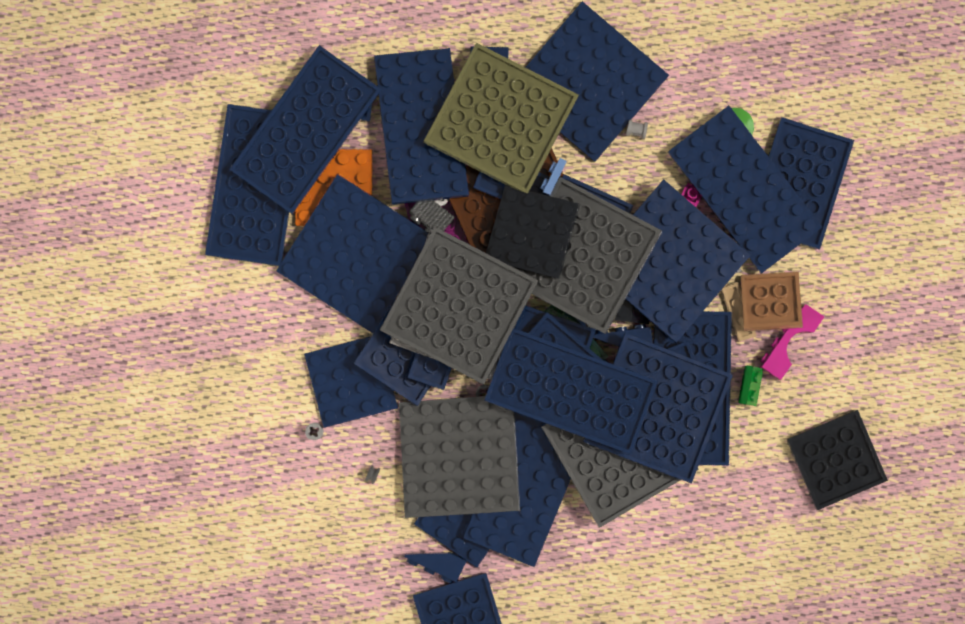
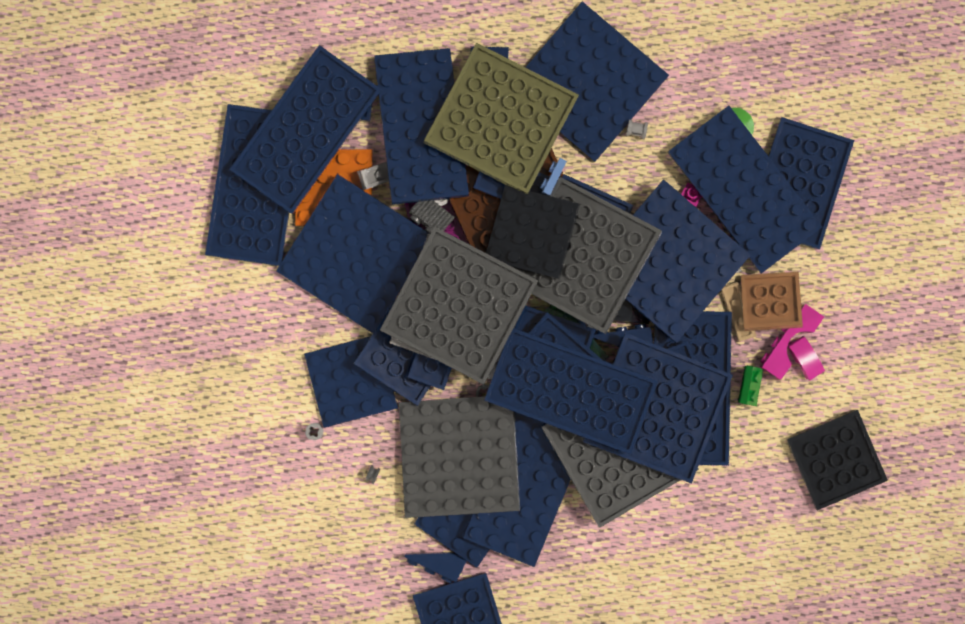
none -> light grey plate [357,161,389,190]
none -> dark pink slope [788,336,825,381]

